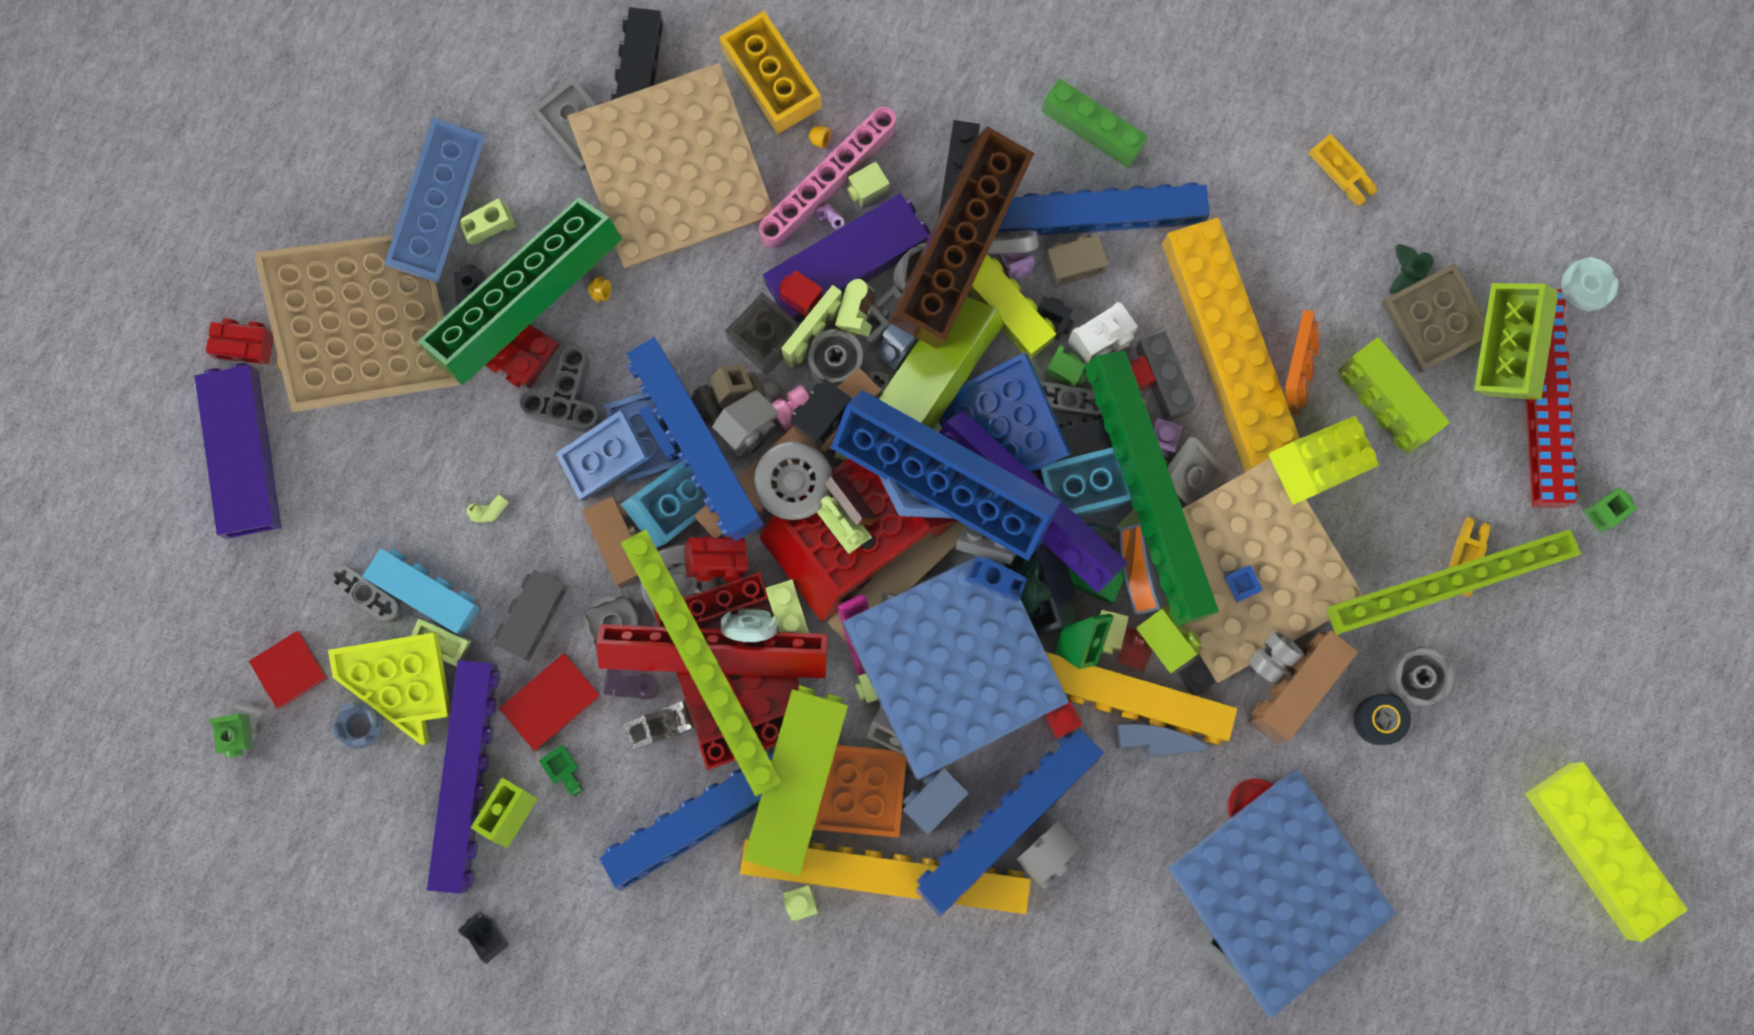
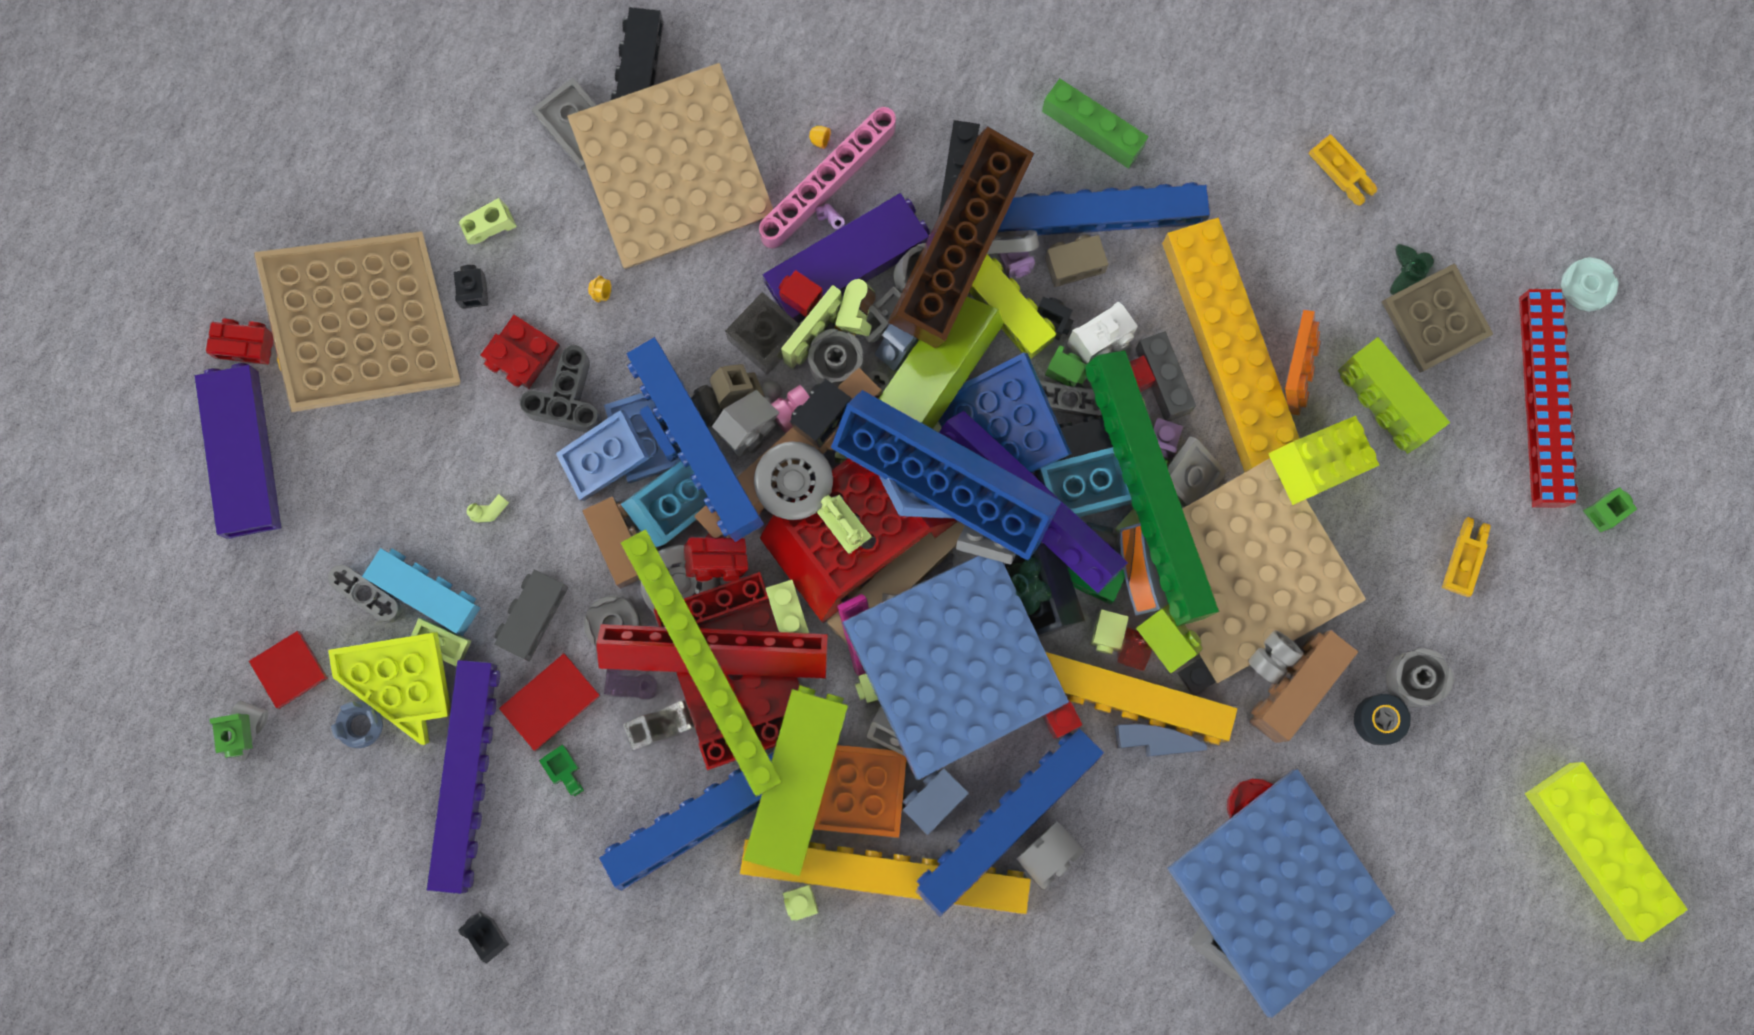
medium blue plate [384,117,485,283] -> none
green brick [417,197,623,385] -> none
lime brick [471,778,538,849] -> none
yellow brick [719,11,822,135] -> none
light aqua tile [721,608,778,642] -> none
tile [825,476,878,525] -> none
yellowish green brick [847,162,890,208] -> none
blue leg [966,557,1027,601] -> none
green slope [1055,613,1114,669] -> none
blue tile [1224,565,1263,602] -> none
lime plate [1326,529,1582,635] -> none
lime brick [1474,283,1559,400] -> none

